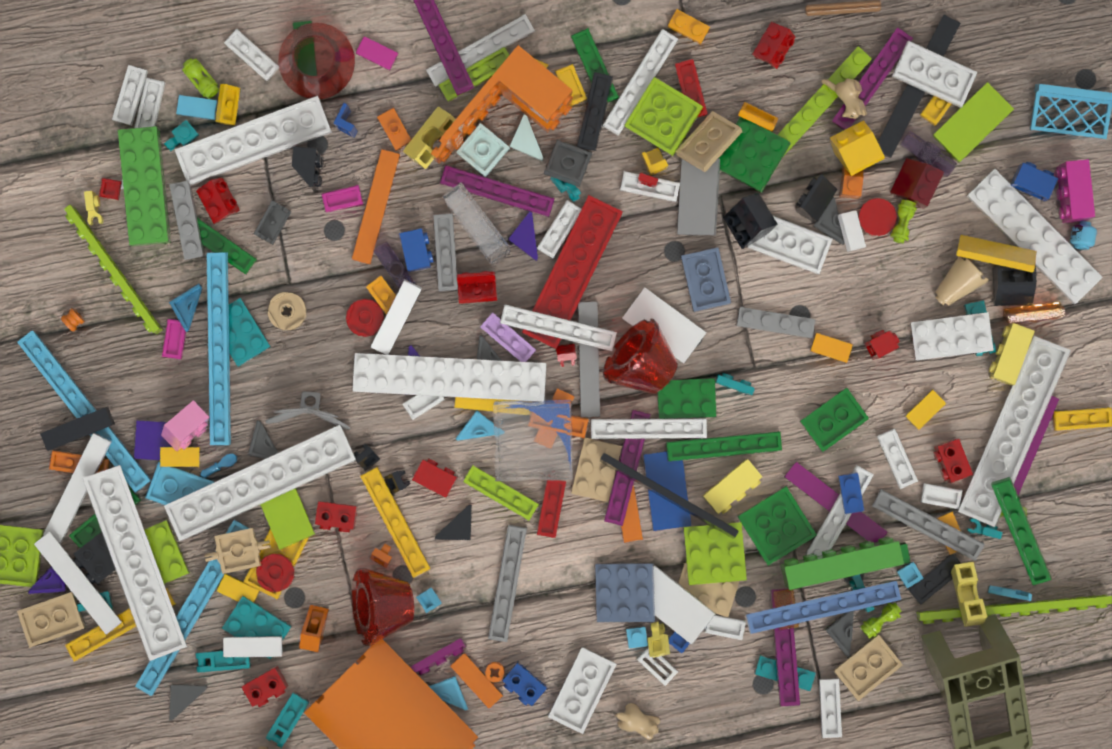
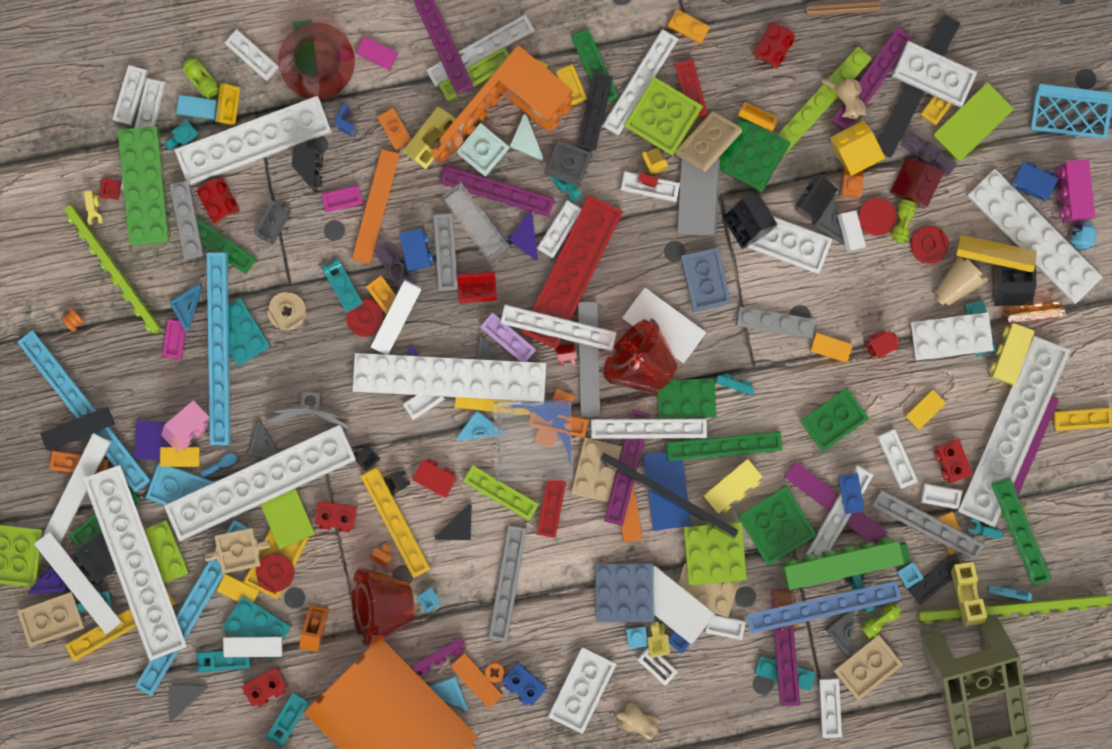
none -> teal plate [321,257,363,313]
none -> red tile [910,226,949,264]

